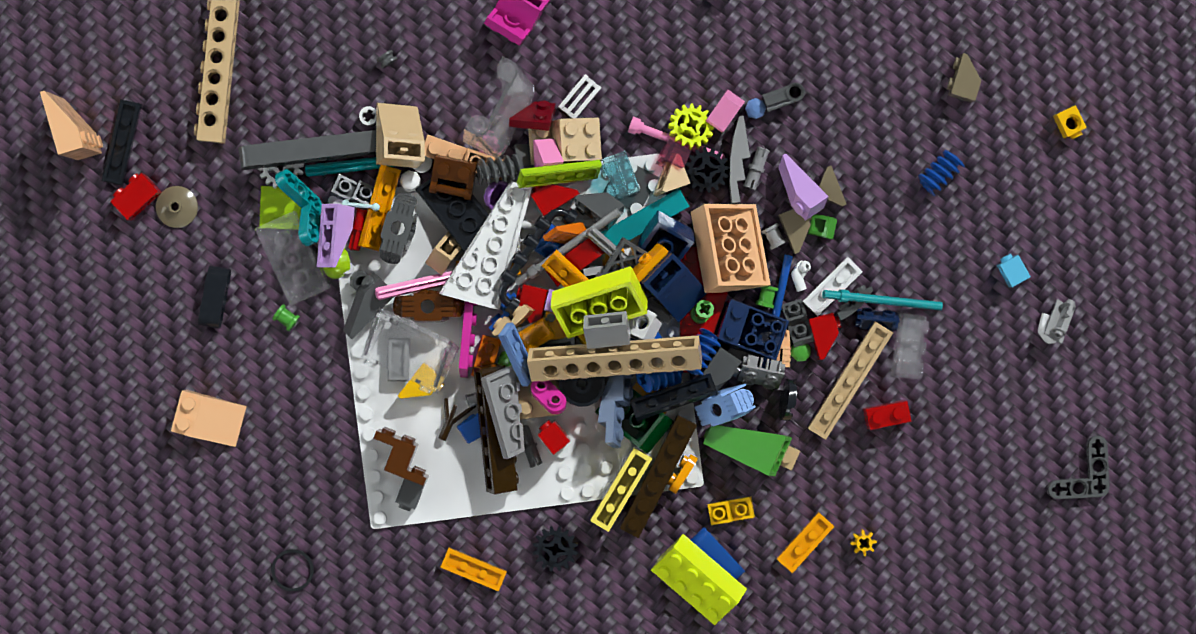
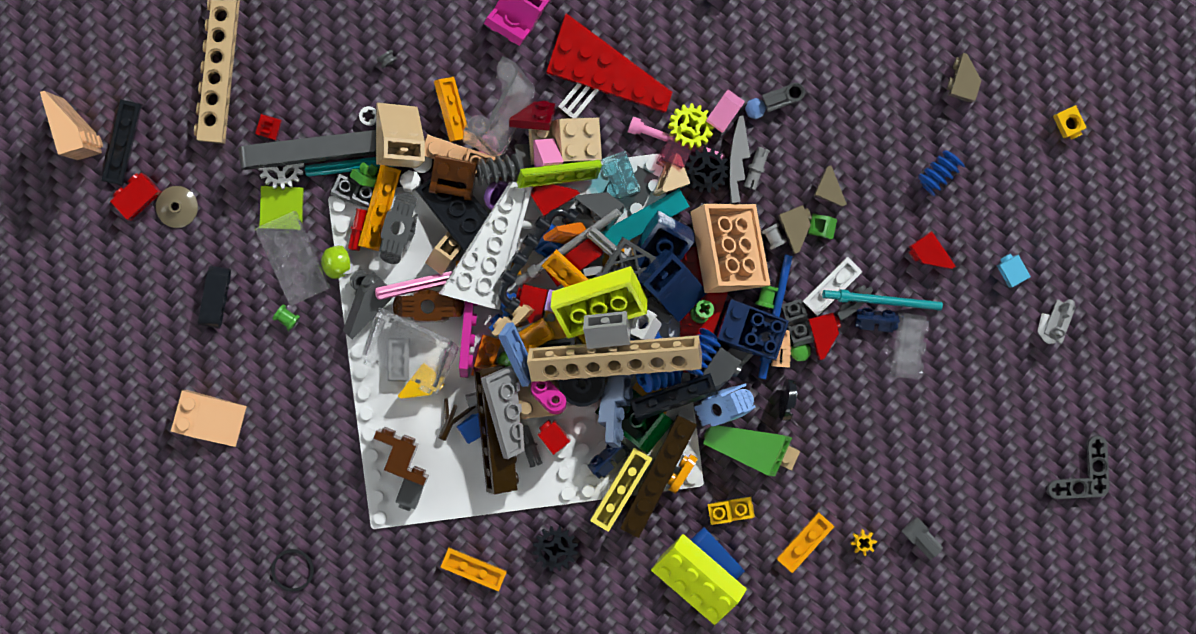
teal beam [275,169,322,246] -> none
lavender slope [317,204,355,268] -> none
light aqua hinge [342,199,380,211] -> none
light orange plate [633,243,669,282] -> none
light grey hinge [737,355,785,389] -> none
lavender slope [778,154,829,220] -> none
white arm [791,261,811,292] -> none
tan plate [807,321,893,440] -> none
red brick [863,400,912,430] -> none
none -> red tile [255,114,282,140]
none -> bright green tile [350,162,378,187]
none -> light orange plate [434,77,471,142]
none -> red wing [546,13,673,113]
none -> dark blue hinge [588,441,630,479]
none -> dark grey piece [901,517,943,560]
none -> red slope [908,232,956,269]

